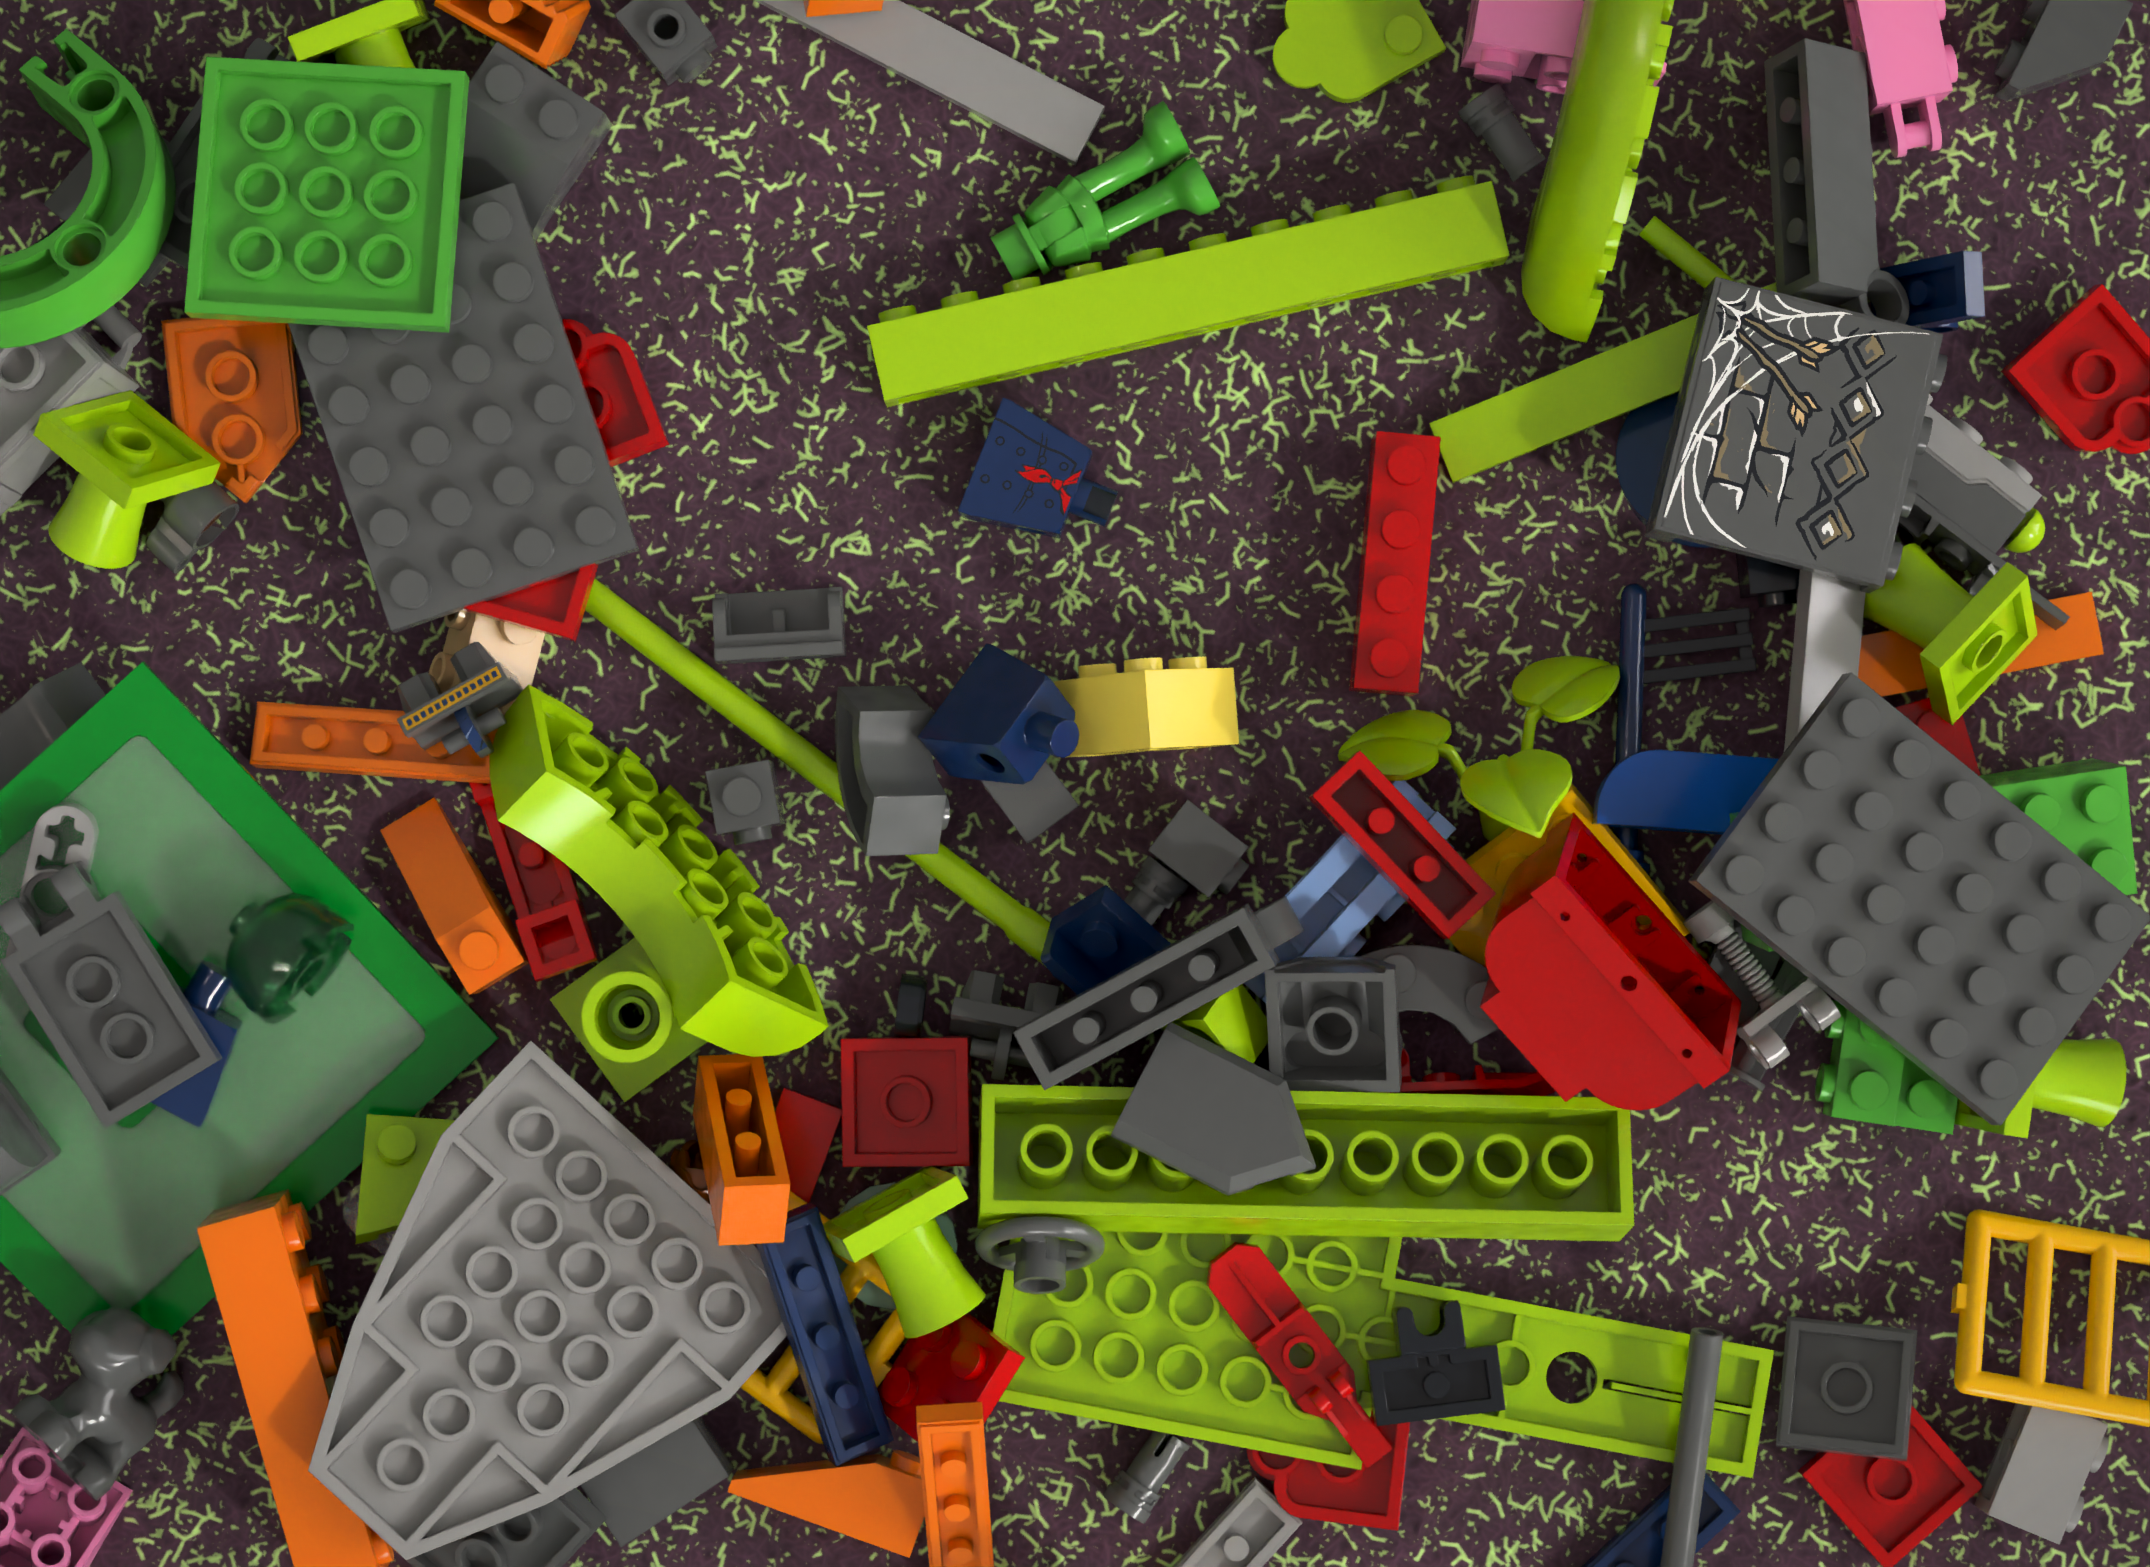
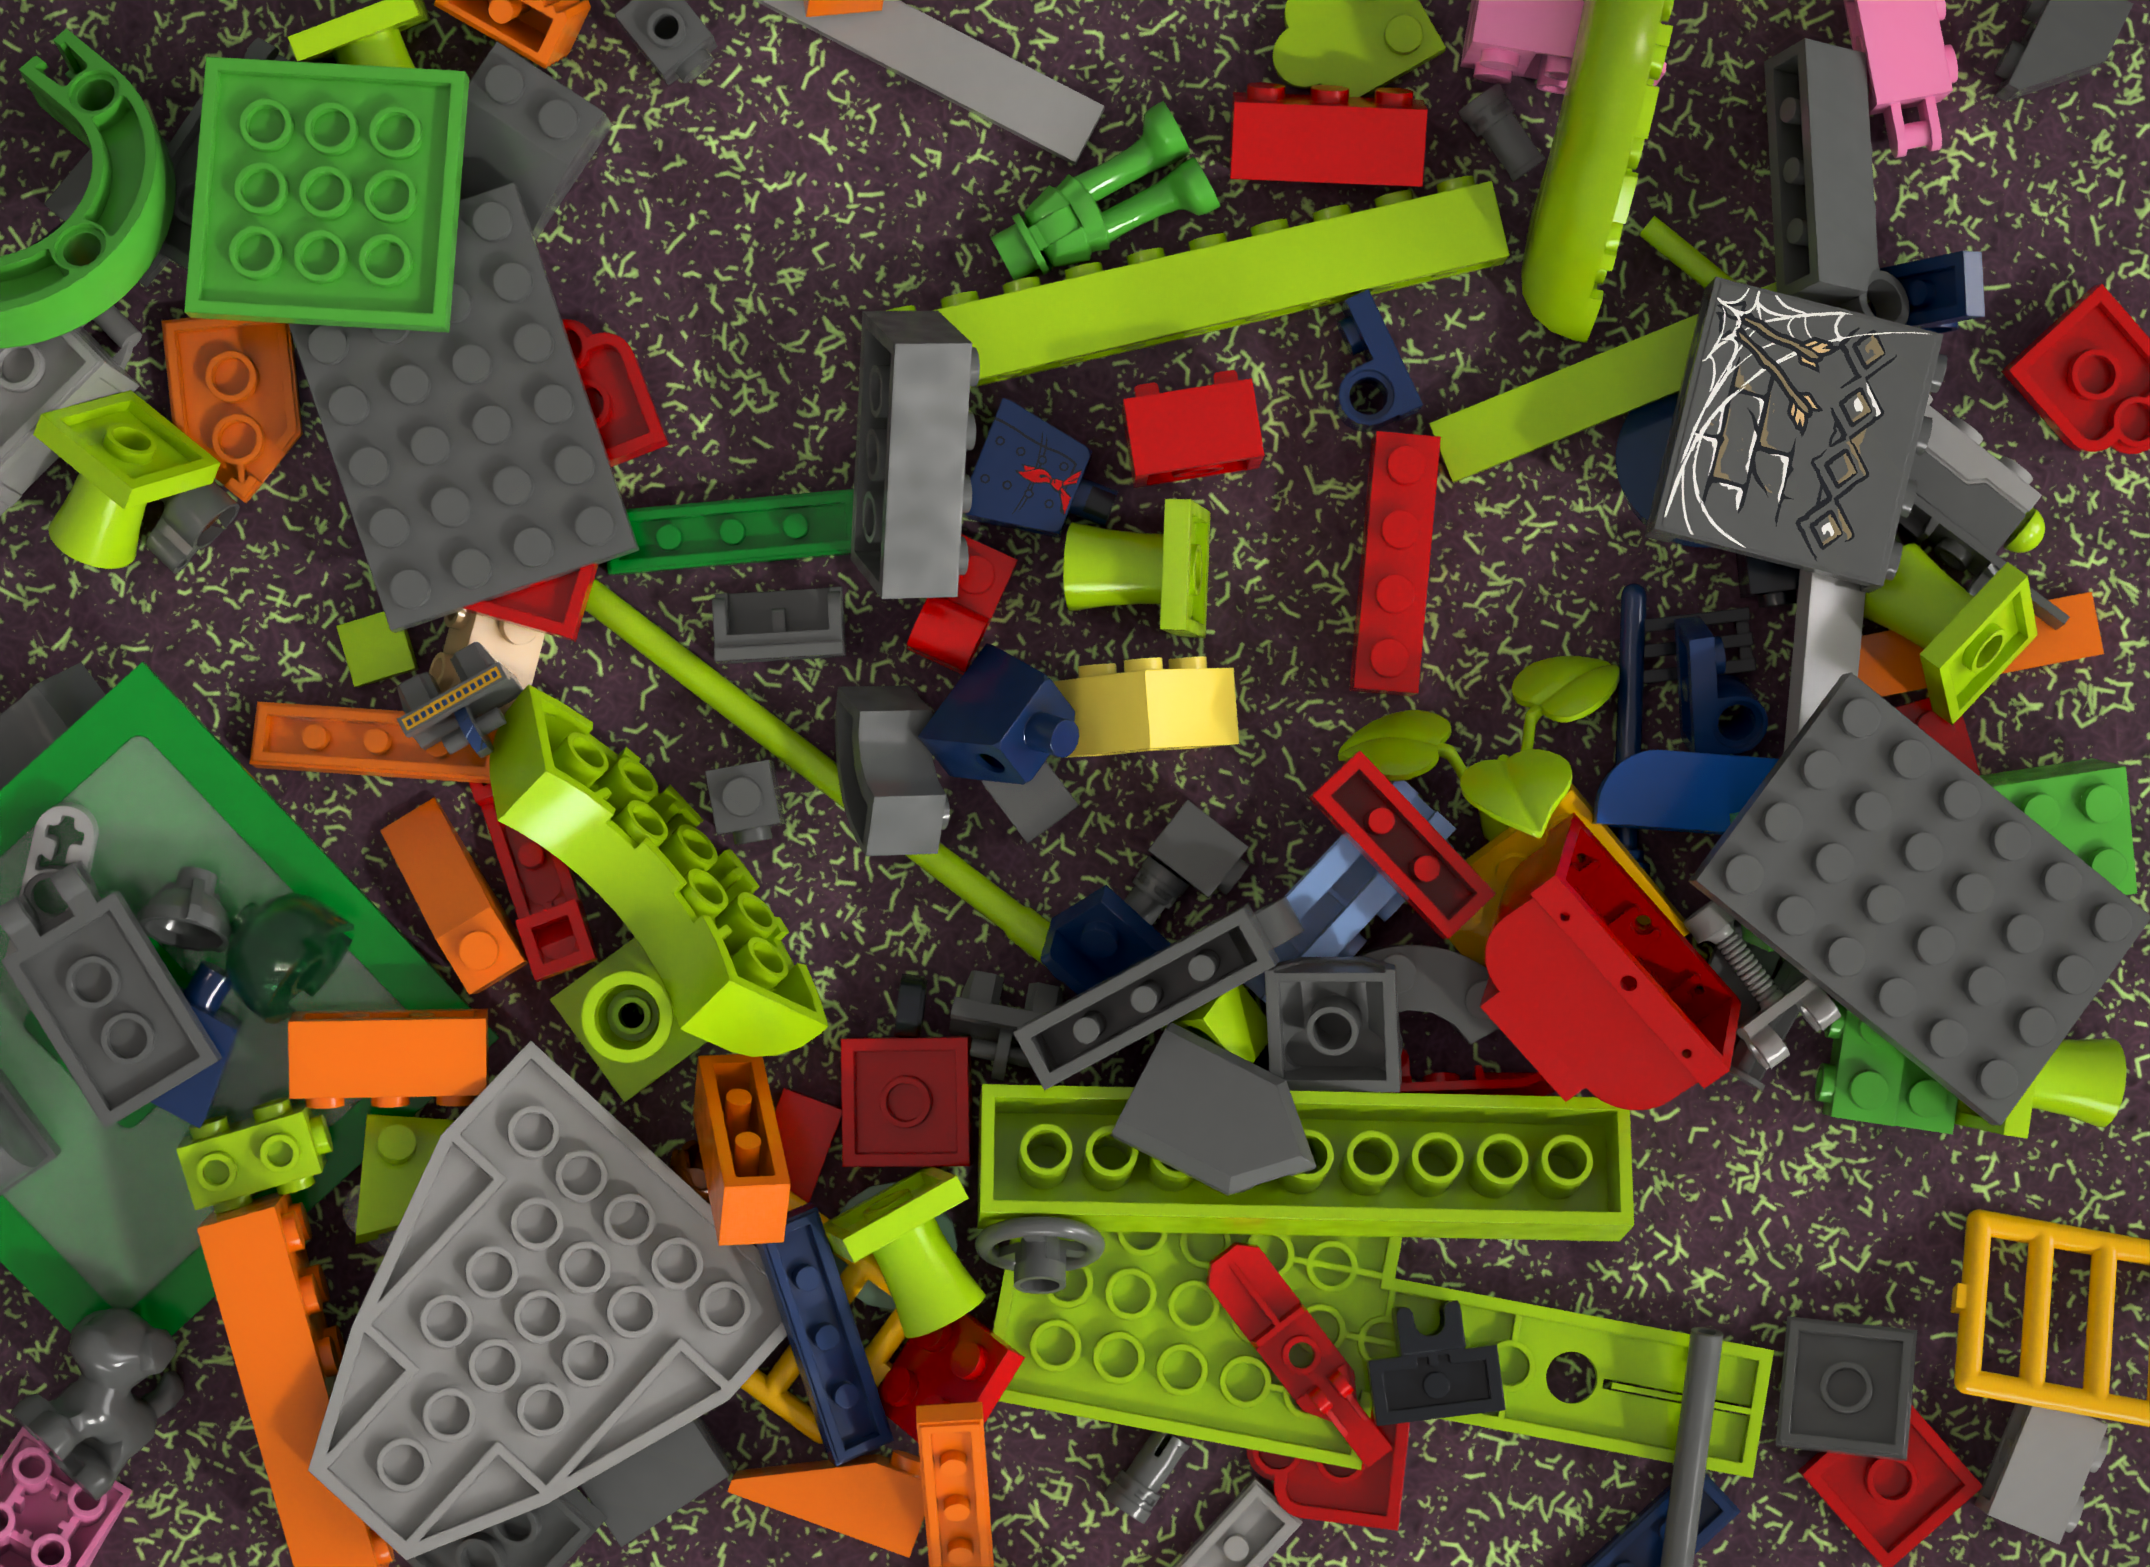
none -> dark grey piece [137,867,232,953]
none -> lime brick [176,1097,333,1214]
none -> orange brick [288,1009,489,1109]
none -> lime tile [336,611,419,688]
none -> green tile [607,489,854,576]
none -> brick [850,311,980,599]
none -> red plate [907,534,1018,675]
none -> lime plant [1063,499,1211,638]
none -> red container [1122,370,1265,488]
none -> red brick [1229,82,1428,187]
none -> dark blue plate [1335,289,1423,432]
none -> dark blue plate [1674,616,1768,755]

